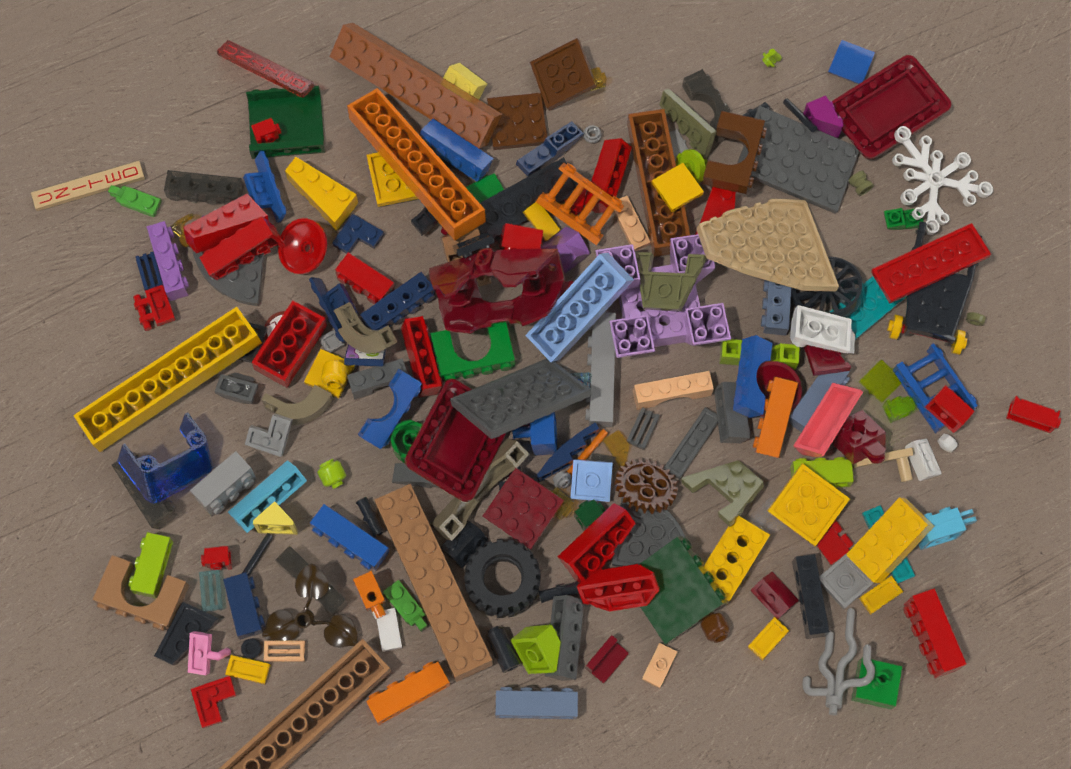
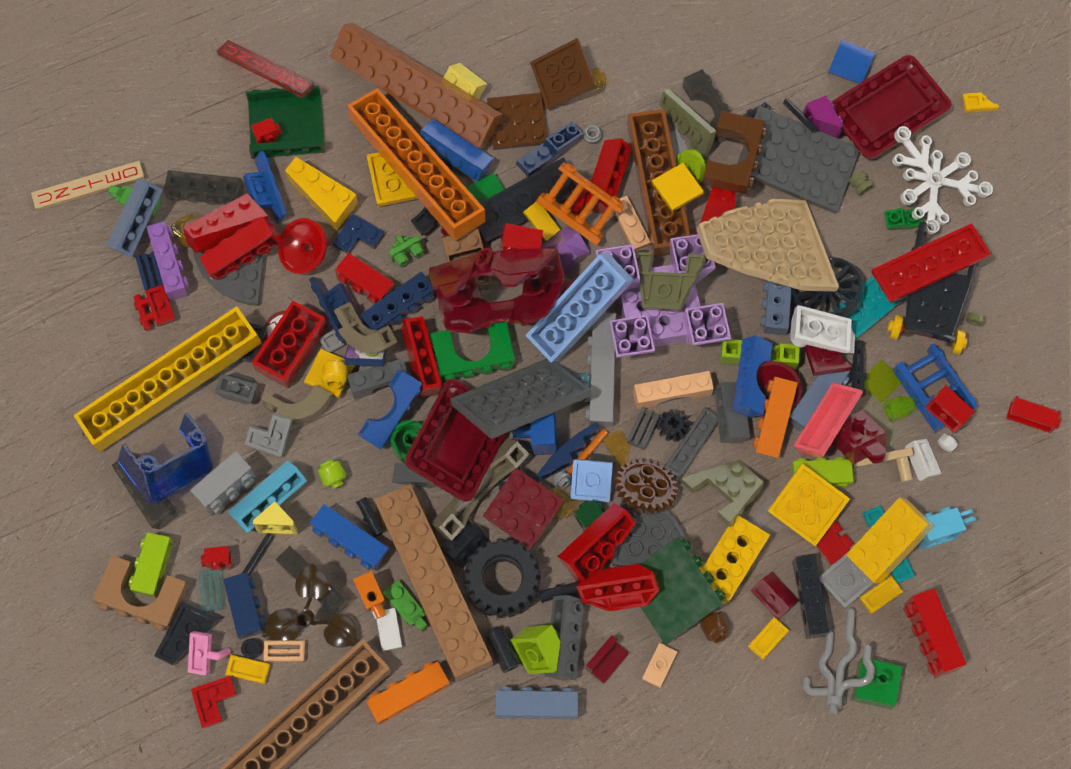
black plate [452,232,495,258] -> none
lime plate [762,49,782,68] -> none
none -> sand blue brick [106,179,163,257]
none -> bright green hips [389,234,424,268]
none -> black gear [656,409,690,442]
none -> black pin [850,340,867,397]
none -> yellow tile [962,93,999,113]

